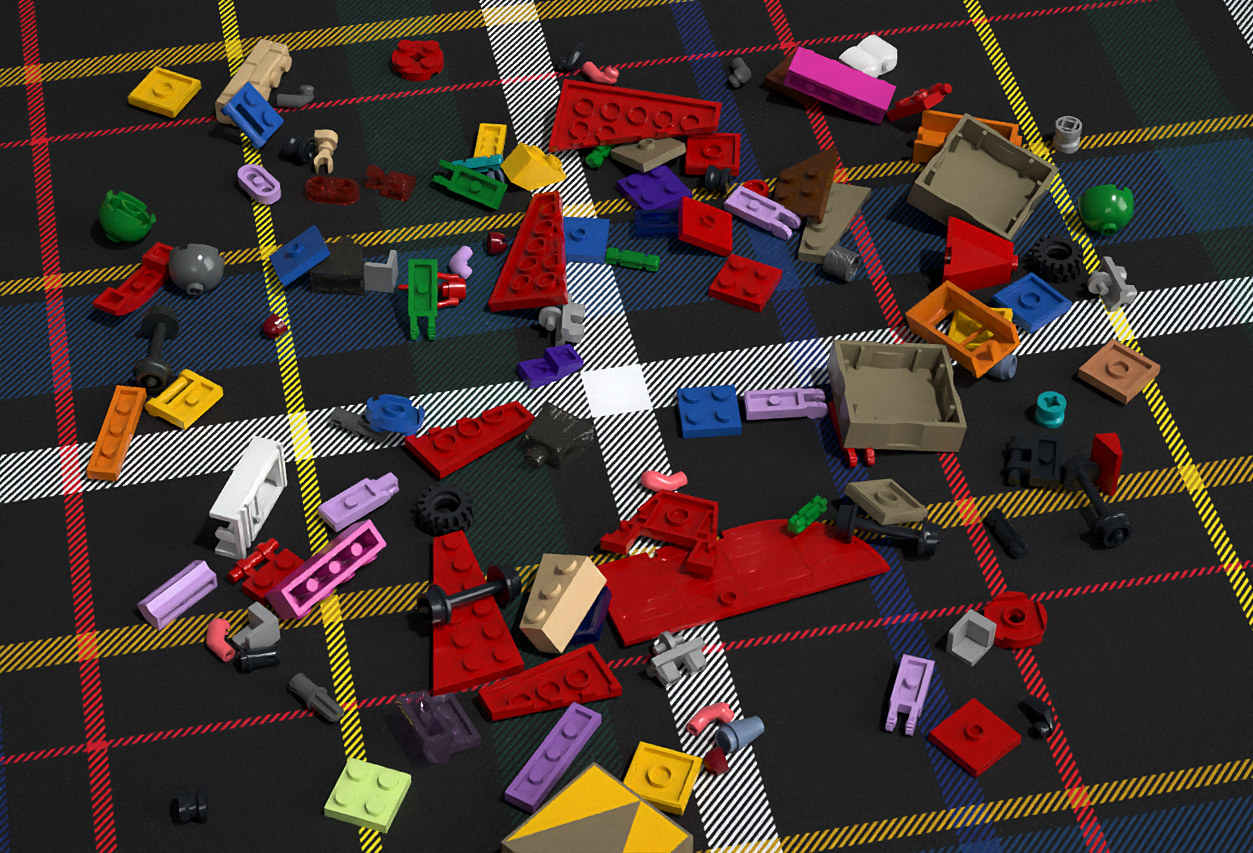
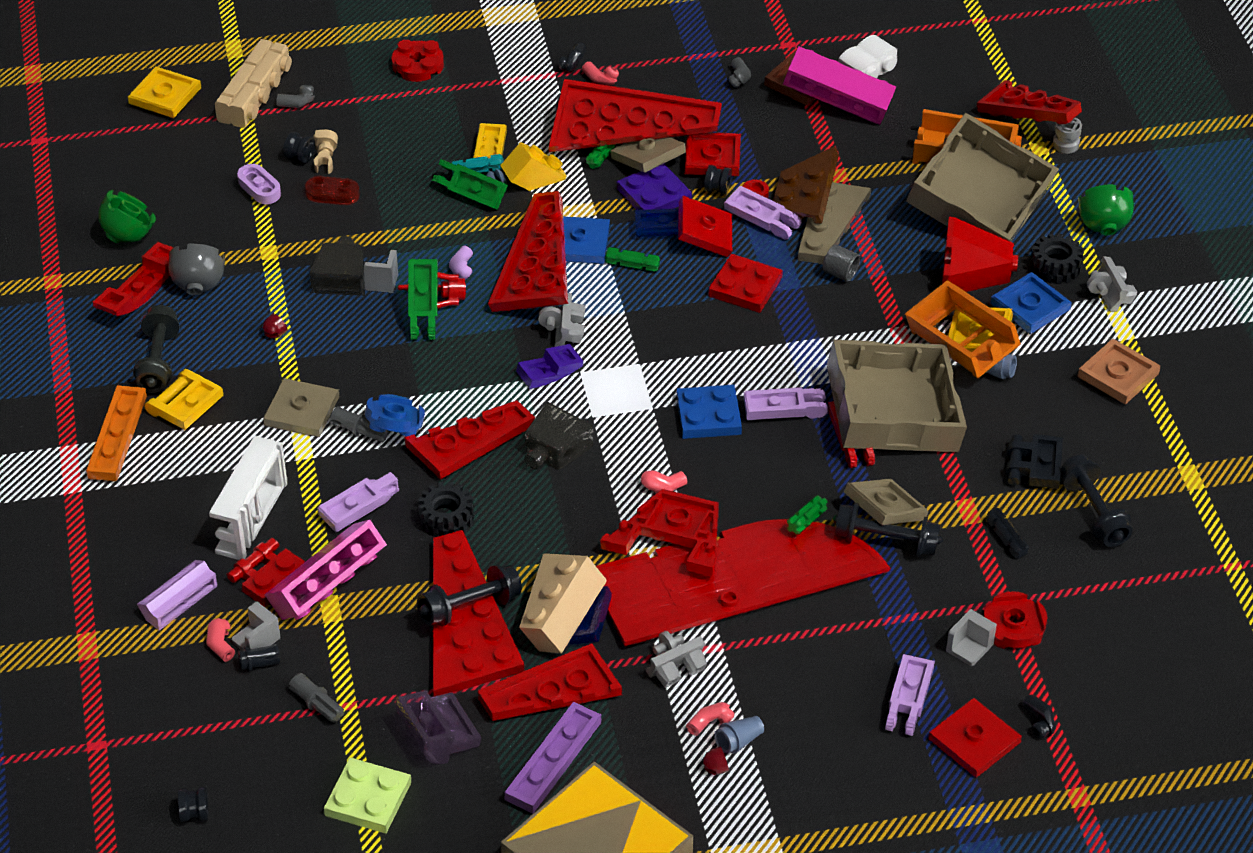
blue plate [220,81,284,150] -> none
blue plate [269,225,331,286] -> none
clear red plate [366,165,416,202] -> none
dark red hinge [486,232,508,254] -> none
yellow plate [623,741,703,816] -> none
red plate [886,83,952,122] -> none
teal wheel [1035,391,1067,429] -> none
red slope [1090,433,1123,496] -> none
none -> dark tan plate [263,378,340,437]
none -> red wing [977,80,1082,124]

